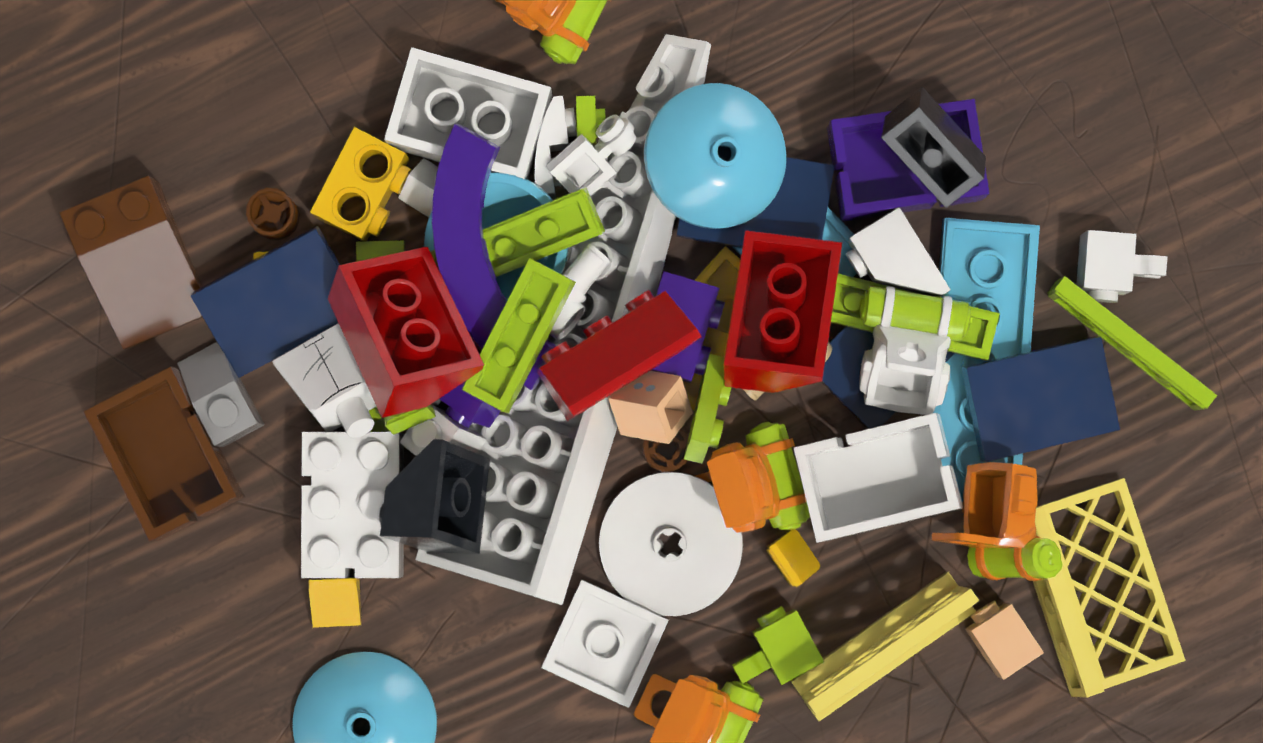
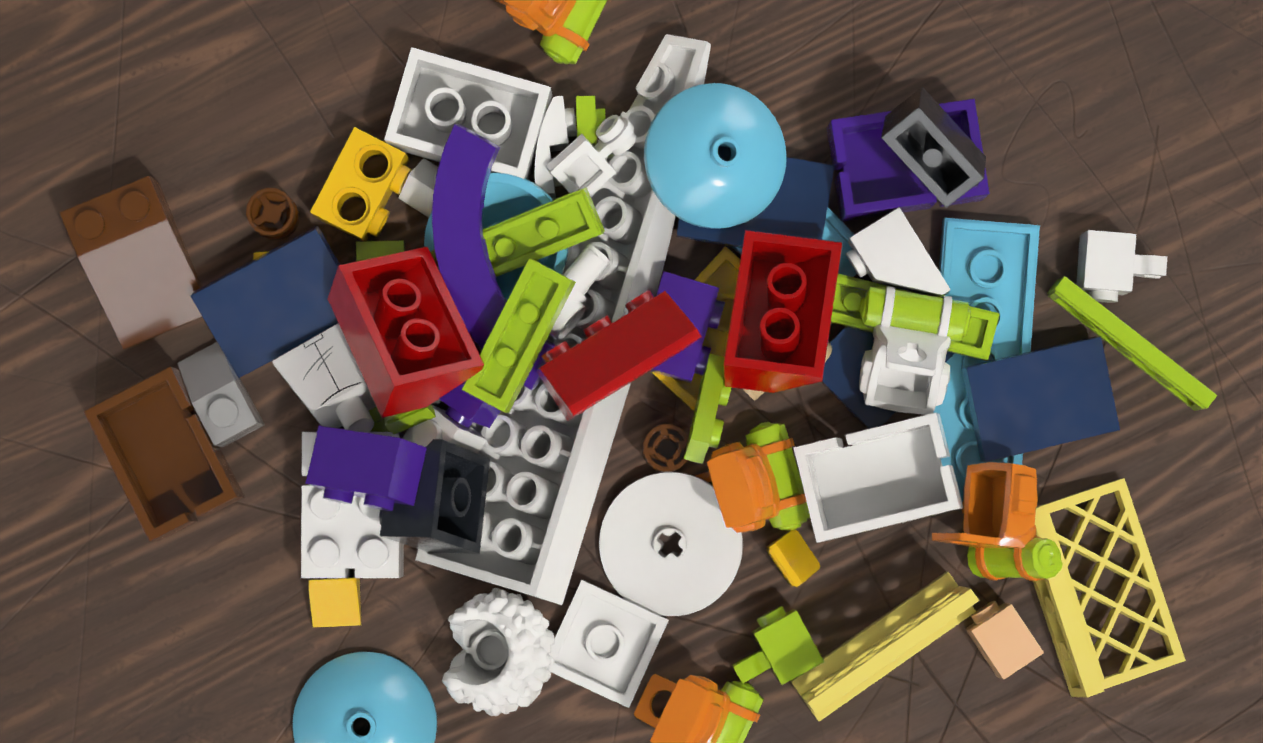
light nougat brick [608,371,693,444] -> none
none -> dark purple brick [305,426,427,511]
none -> white hair [442,588,555,716]

